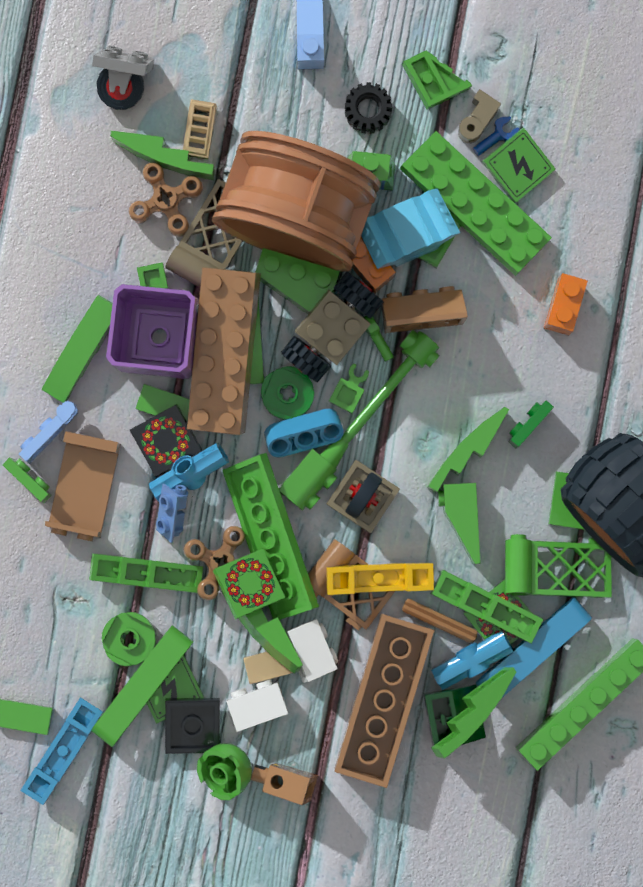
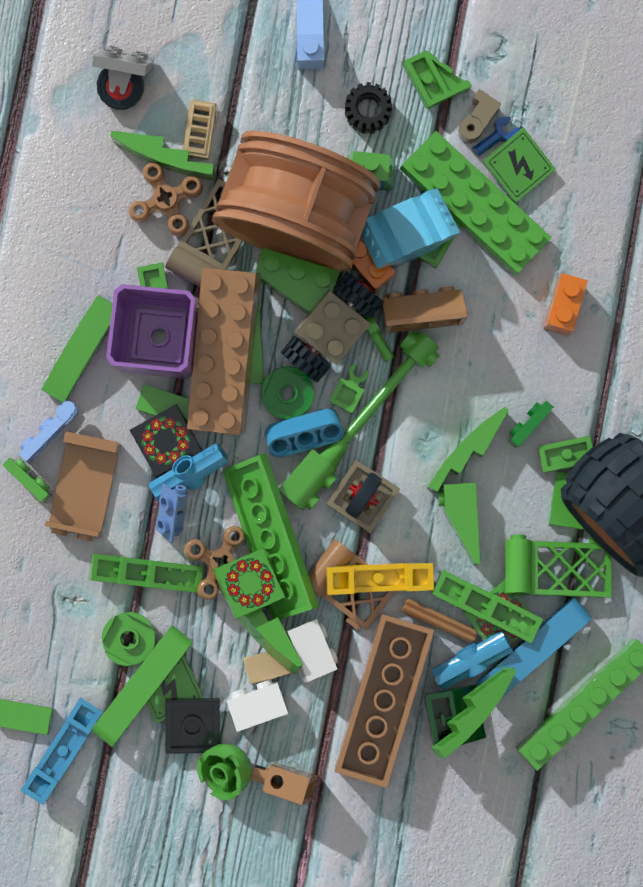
none -> bright green plate [537,436,593,473]

